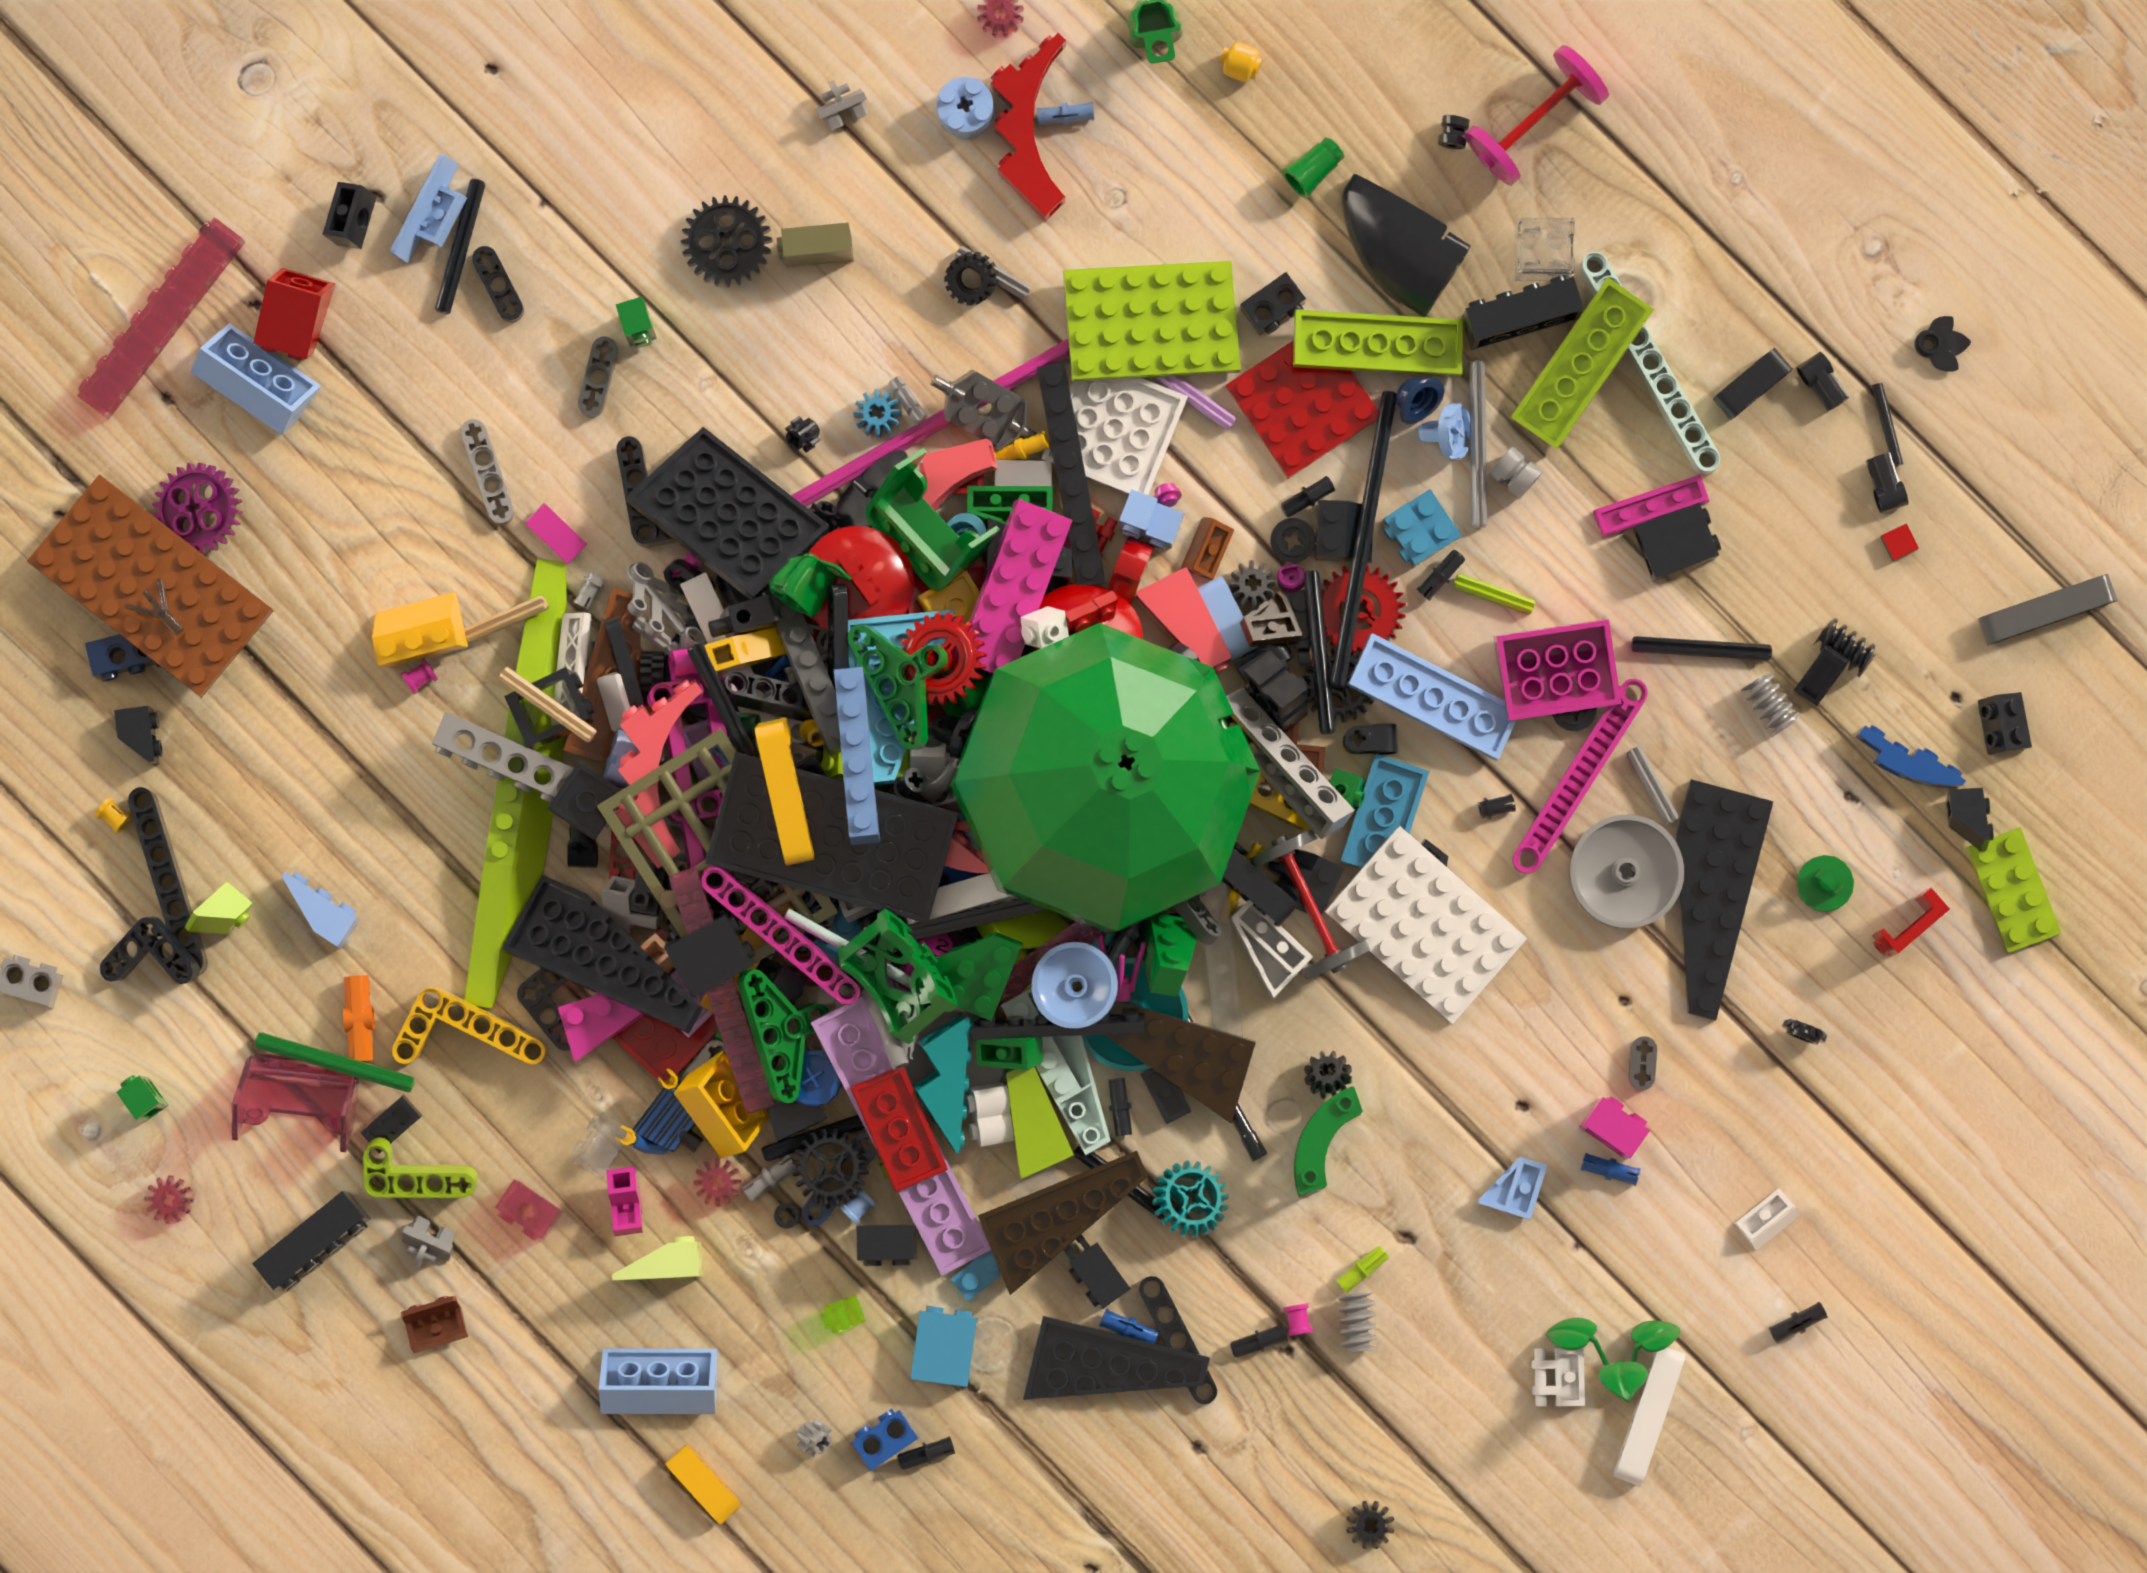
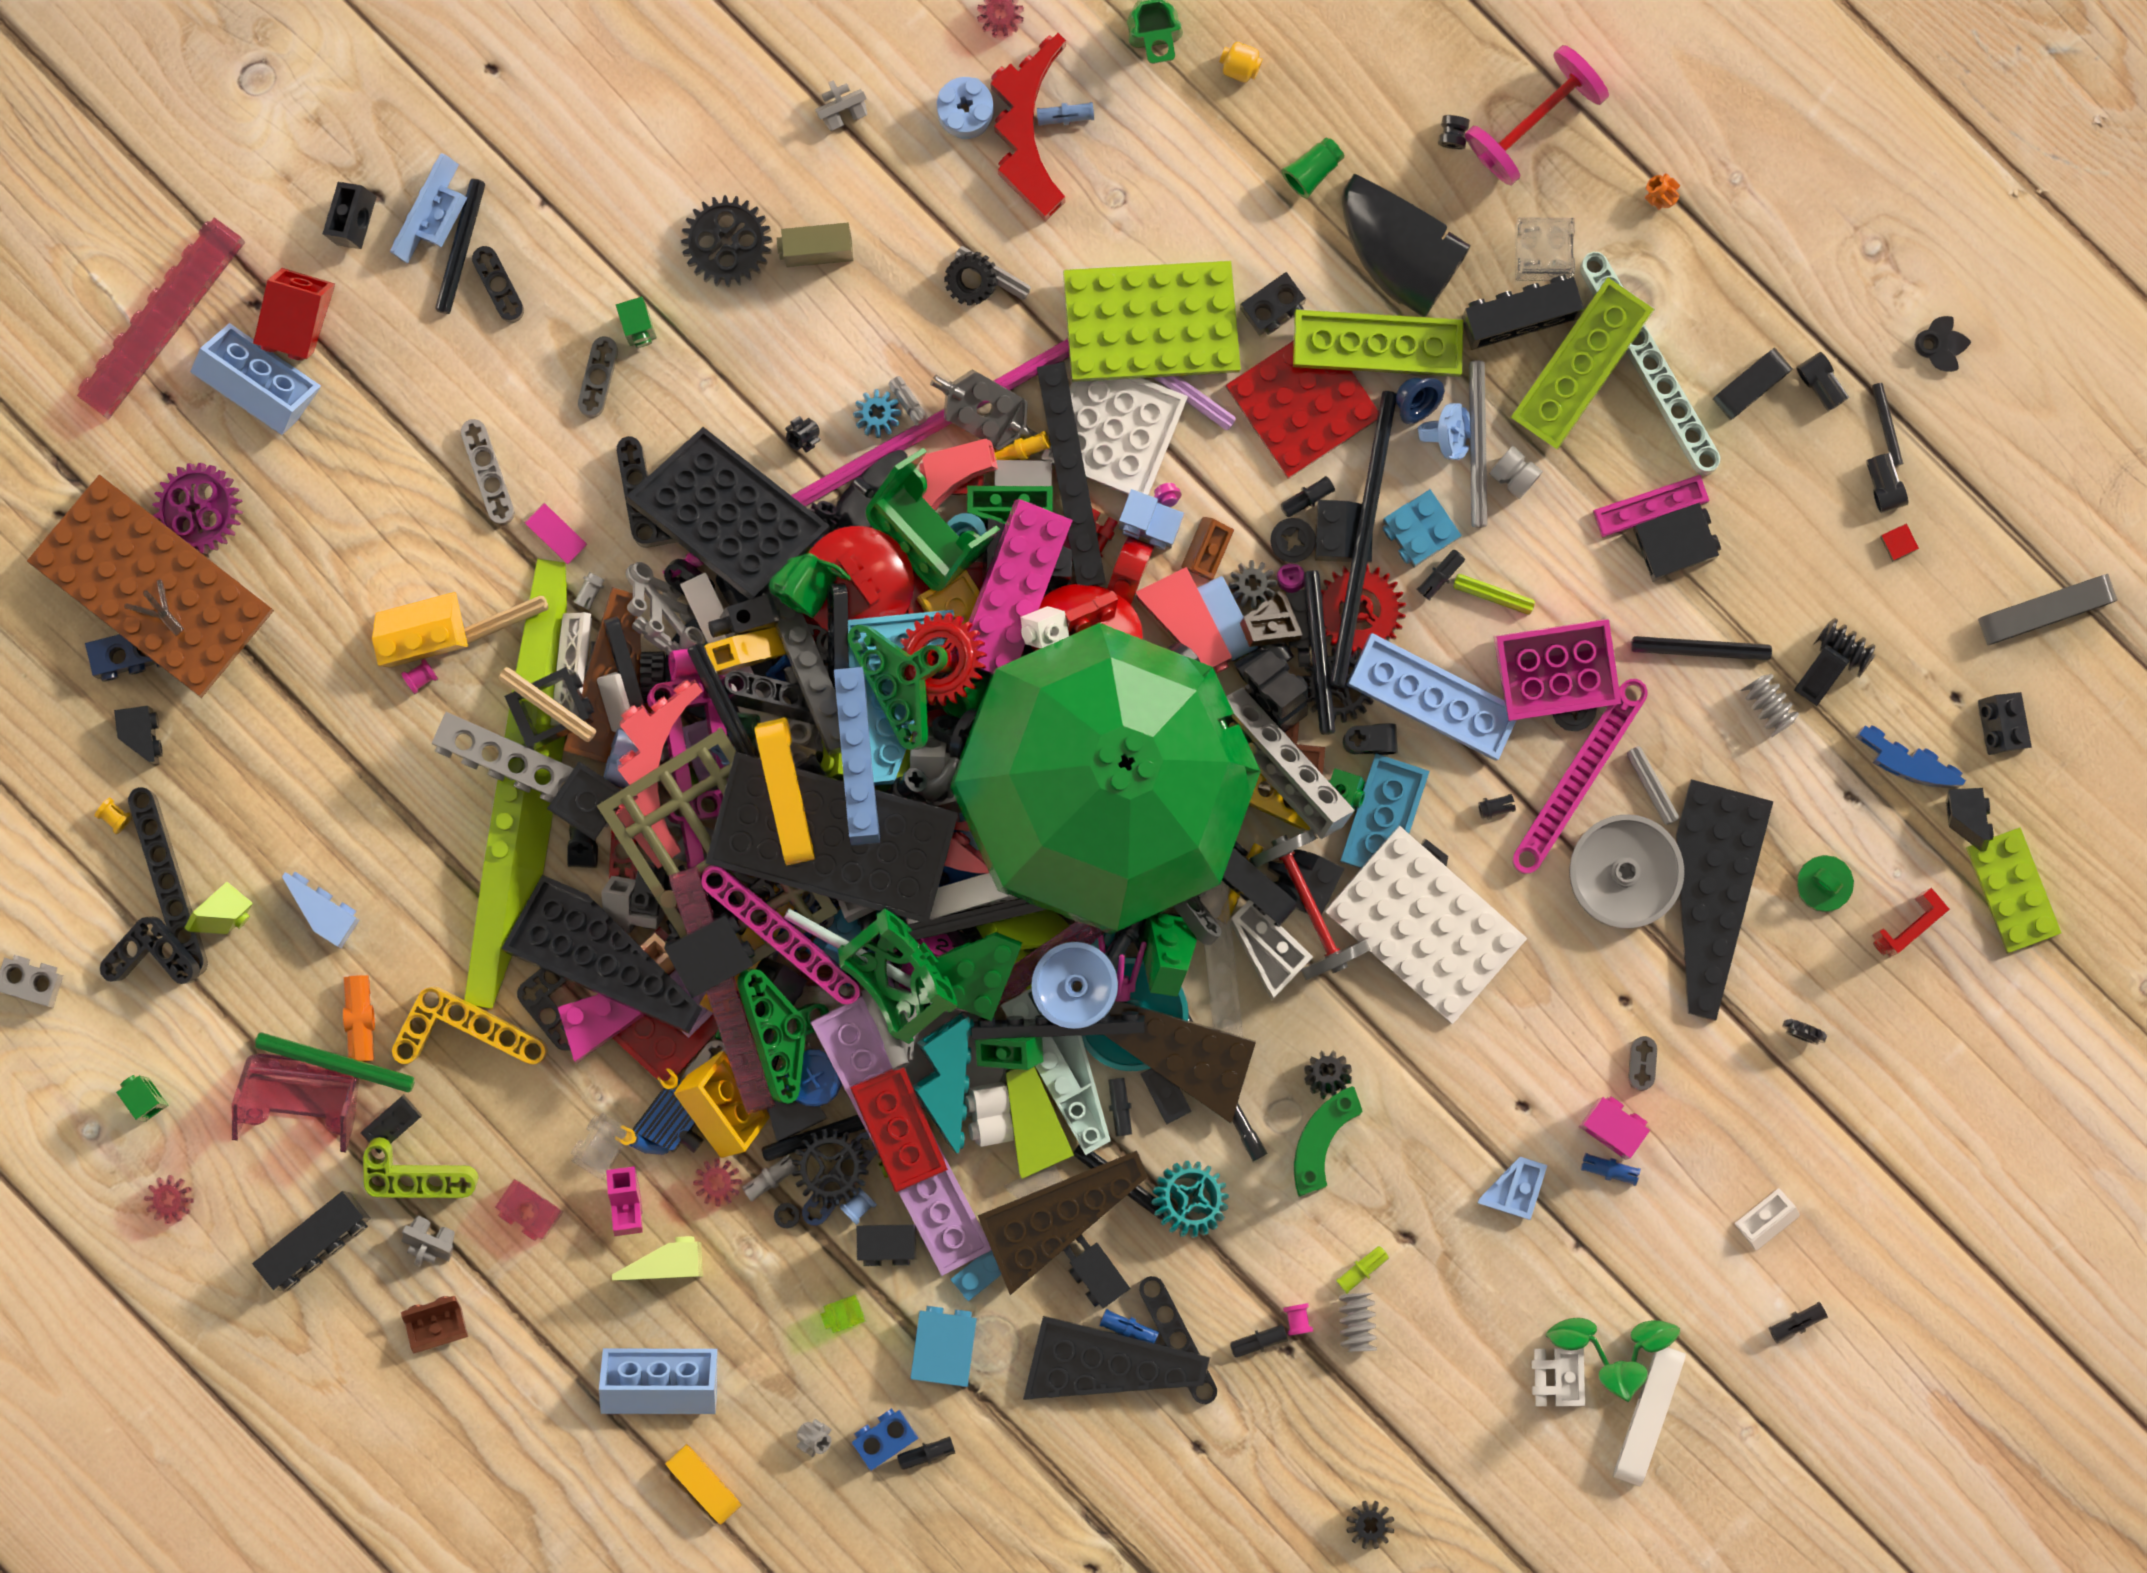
yellow pin [799,719,823,747] -> none
none -> orange gear [1645,173,1680,210]

